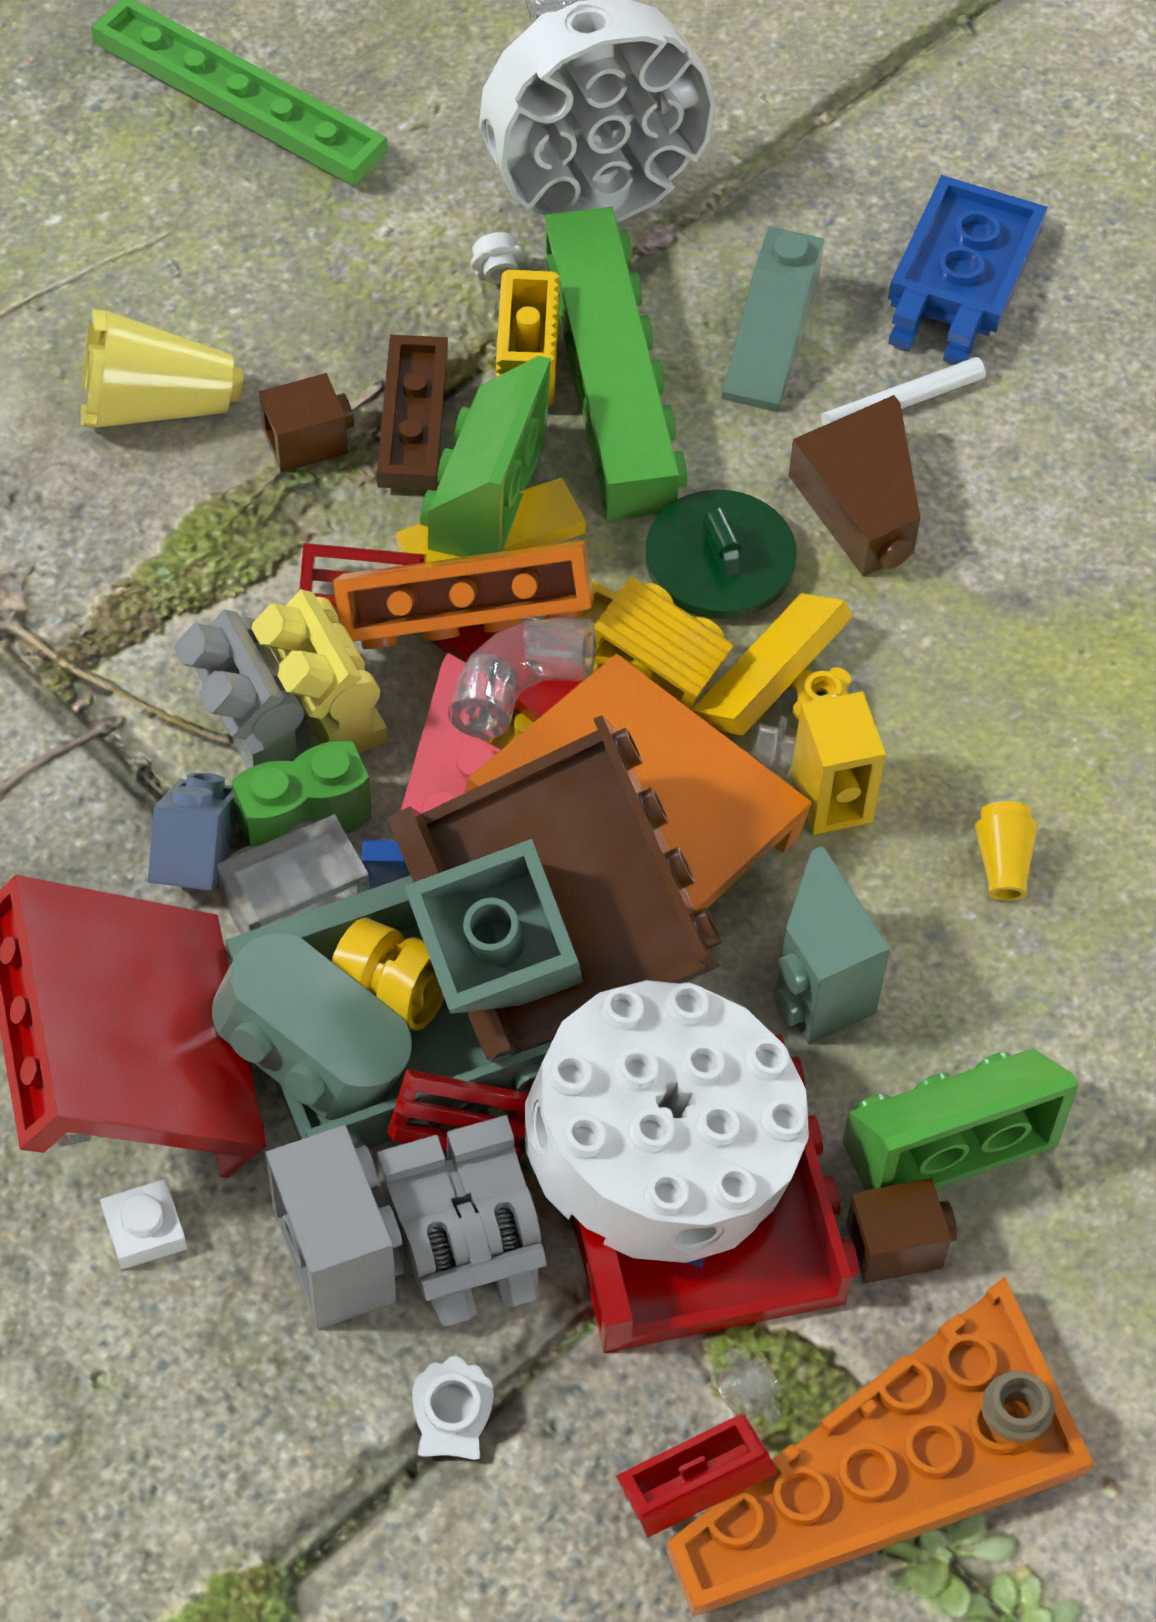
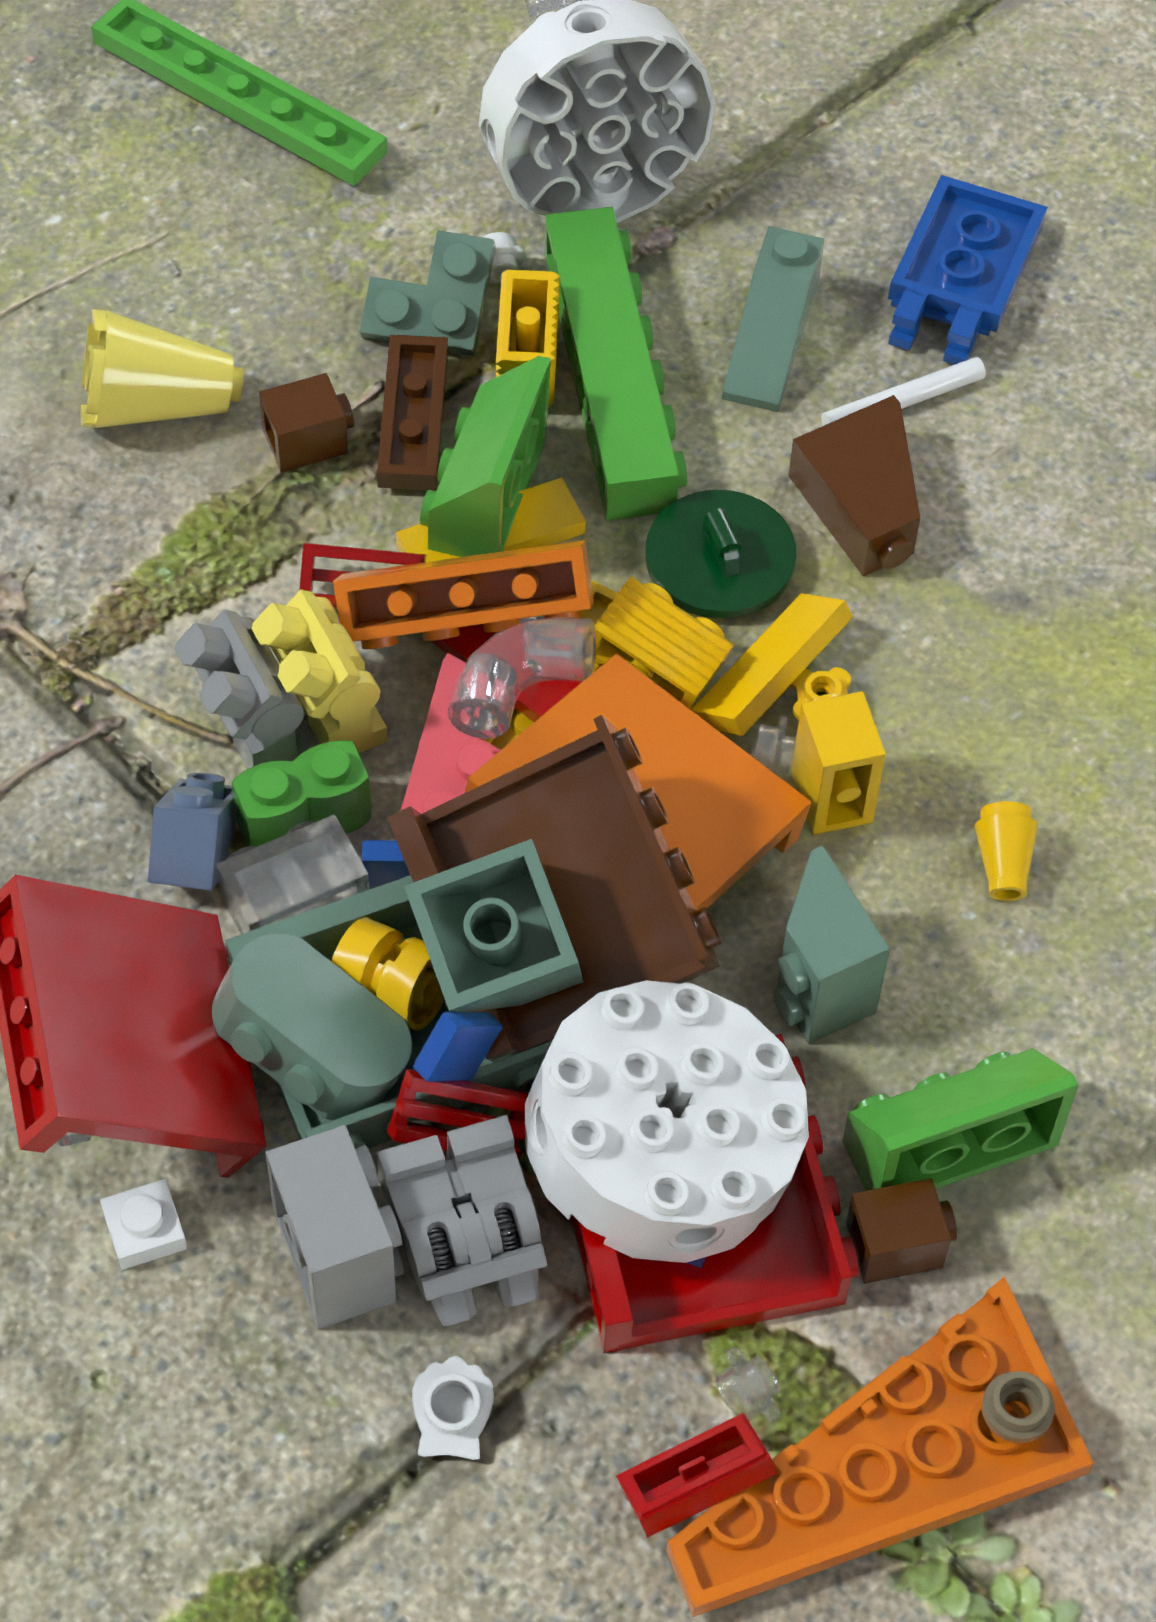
none -> sand green plate [360,230,496,356]
none -> blue tile [413,1012,503,1082]

